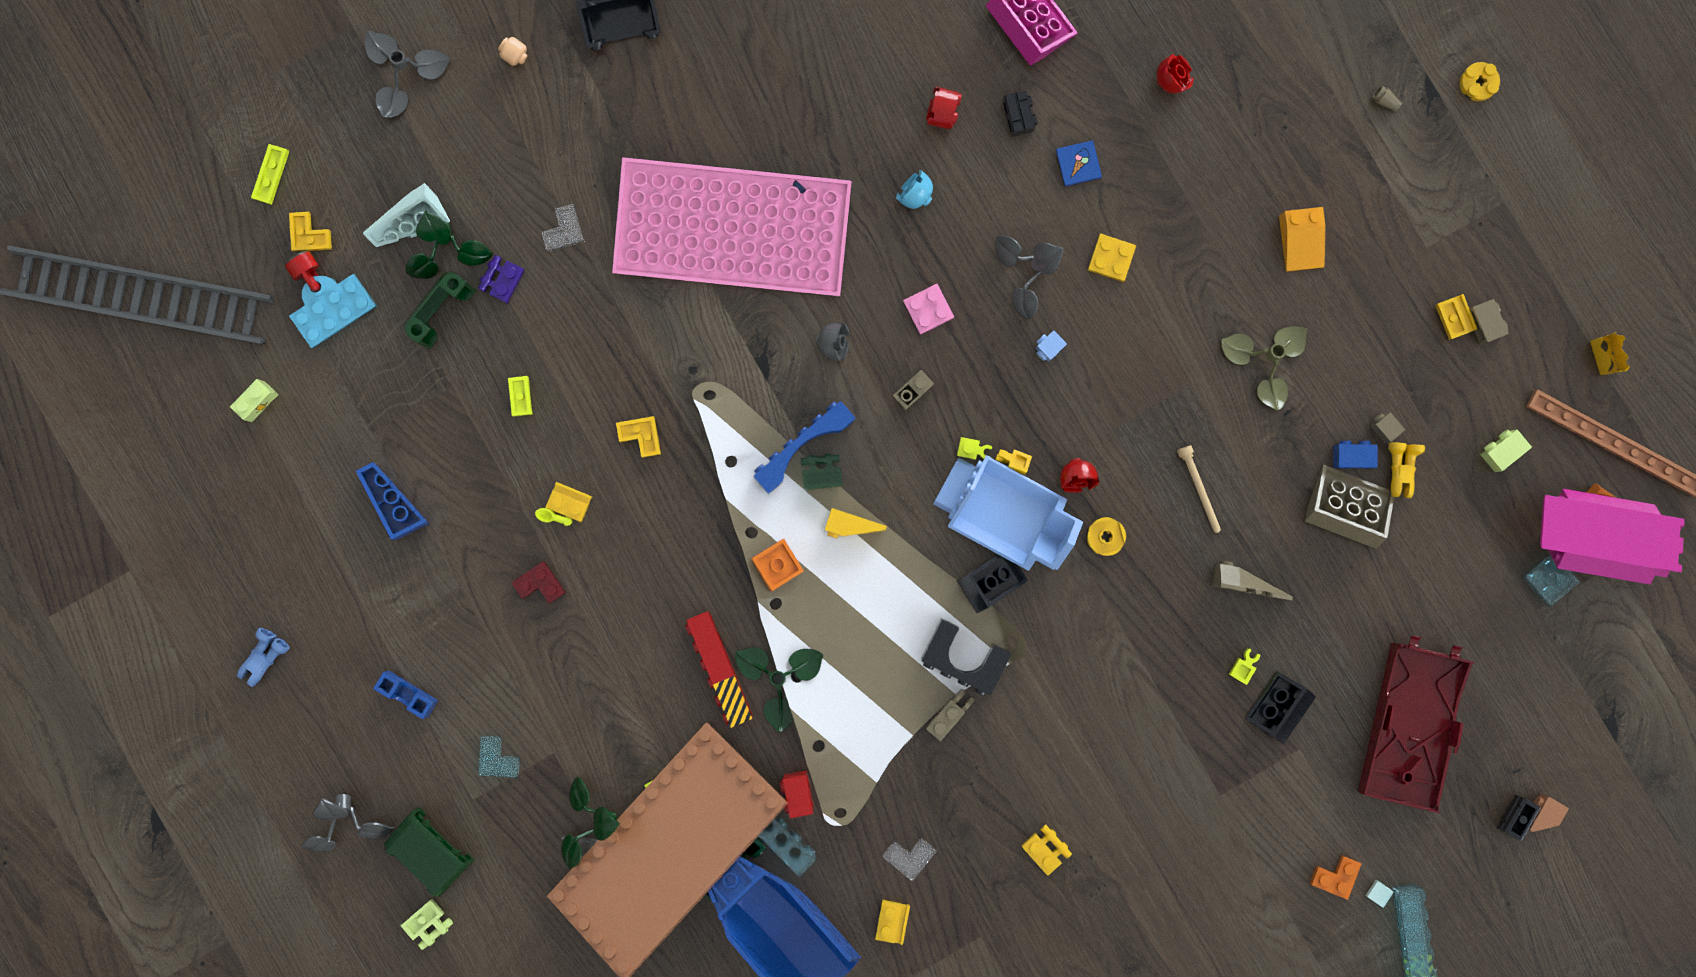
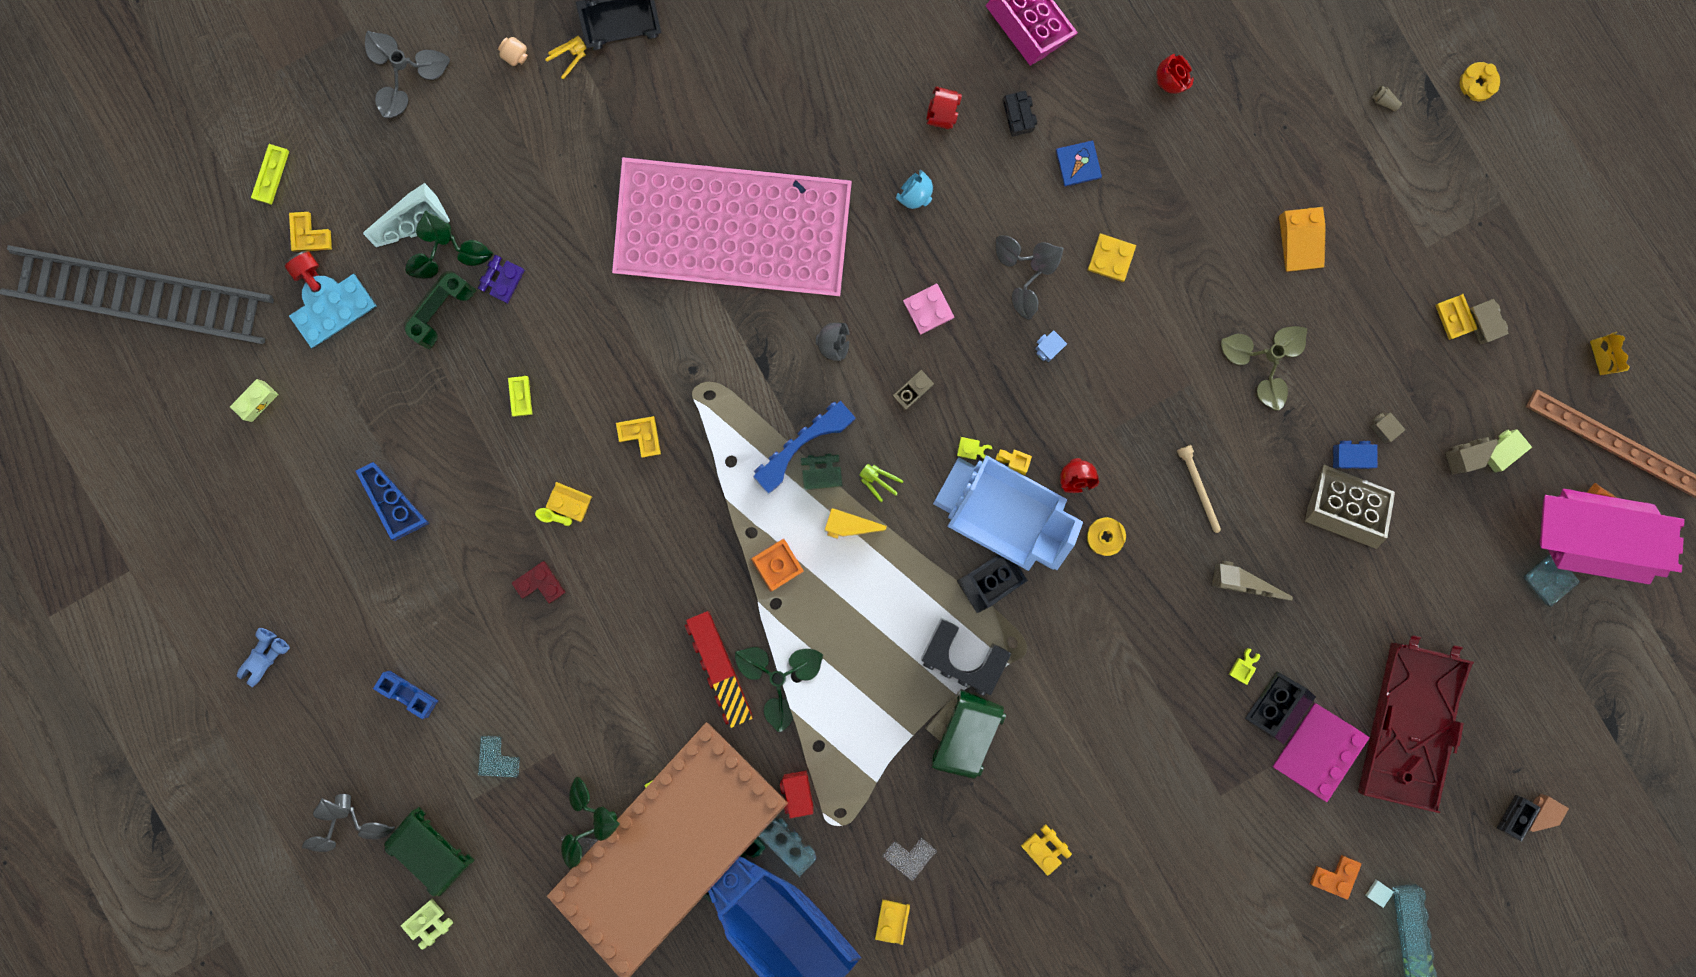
clear plate [541,204,584,251] -> none
yellow piece [1388,442,1425,498] -> none
none -> yellow plant [545,36,587,79]
none -> lime plant [859,464,903,502]
none -> windscreen [931,689,1006,779]
none -> dark pink slope [1272,703,1370,802]
none -> dark tan slope [1445,437,1498,475]

